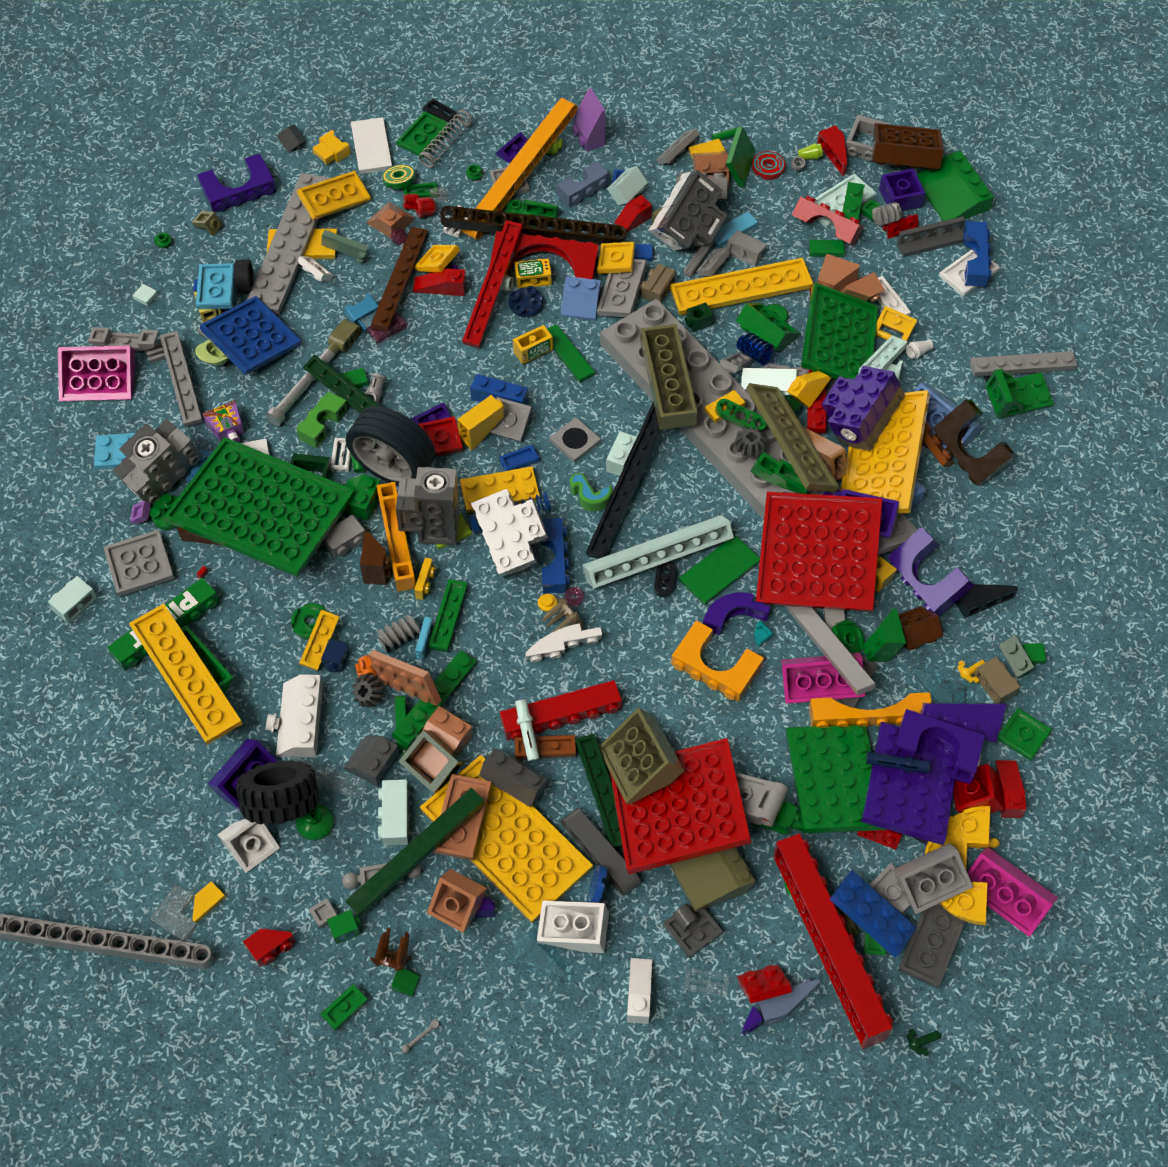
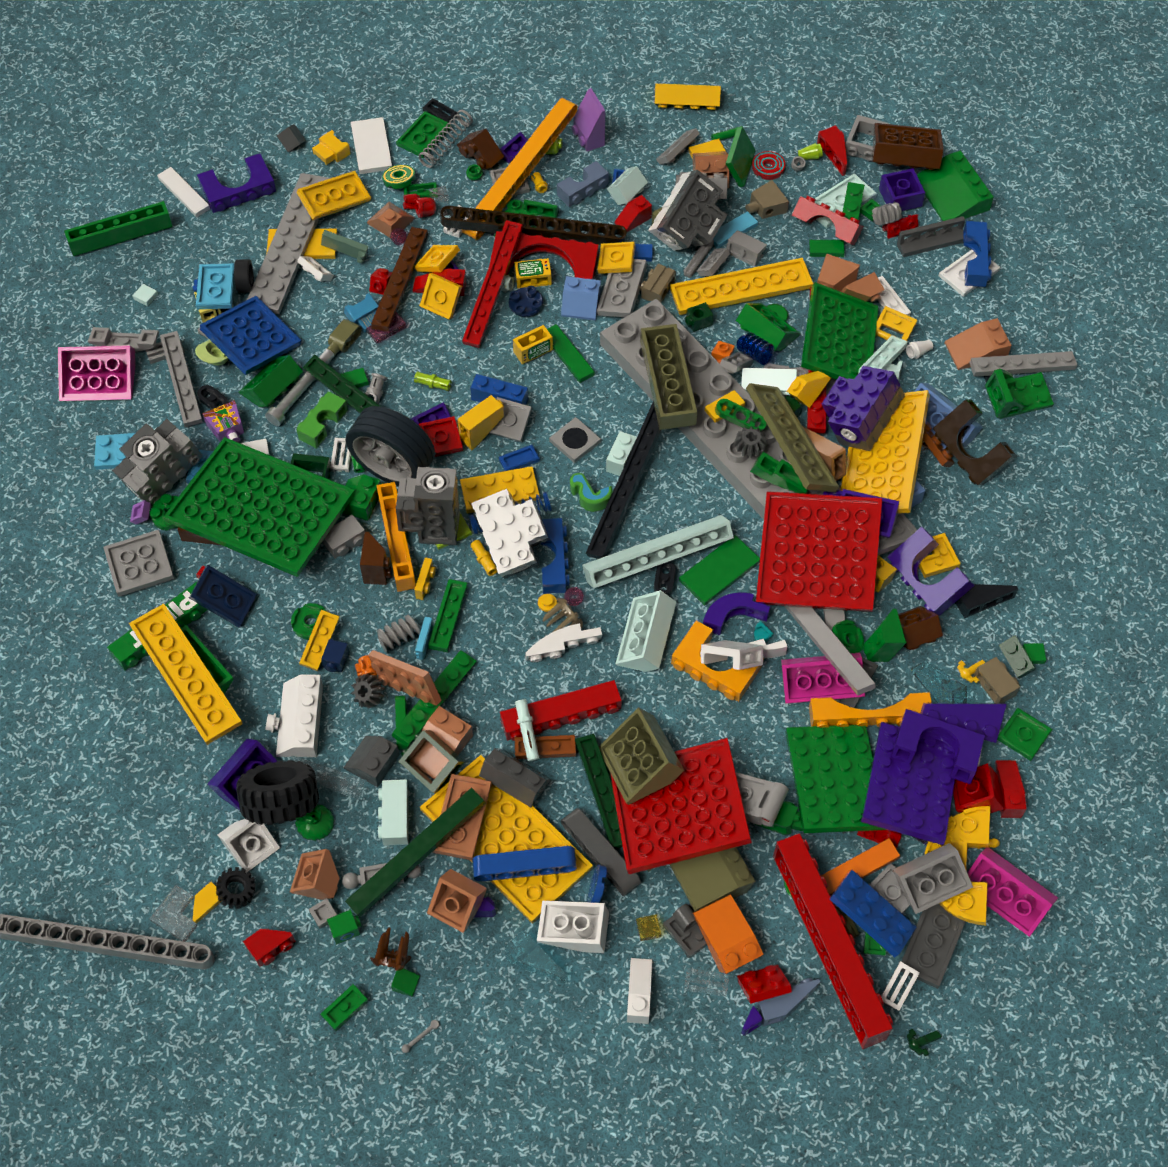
light aqua brick [48,576,97,623] -> none
green plate [154,233,172,248] -> none
olive bracket [192,211,223,236] -> none
dark blue pin [866,751,930,774] -> none
none -> green brick [64,201,173,256]
none -> white tile [157,167,210,218]
none -> dark blue tile [189,565,258,627]
none -> black plate [197,385,228,410]
none -> black tyre [216,867,255,909]
none -> green slope [239,355,303,407]
none -> nougat slope [290,849,340,900]
none -> red bracket [369,268,392,295]
none -> lime pin [414,371,452,391]
none -> yellow plate [419,273,462,319]
none -> reddish brown brick [457,128,504,170]
none -> yellow pin [470,540,497,576]
none -> blue beam [472,846,577,881]
none -> yellow pin [531,172,548,193]
none -> light aqua slope [616,590,676,672]
none -> clear yellow plate [636,914,662,941]
none -> yellow slope [655,83,721,110]
none -> orange slope [693,894,764,974]
none -> white panel [700,640,763,670]
none -> orange bracket [711,341,735,364]
none -> dark tan torso [745,180,789,219]
none -> white slope [749,639,788,658]
none -> orange tile [820,838,900,896]
none -> white tile [881,961,920,1011]
none -> yellow plate [919,533,961,578]
none -> nougat slope [945,318,1012,370]

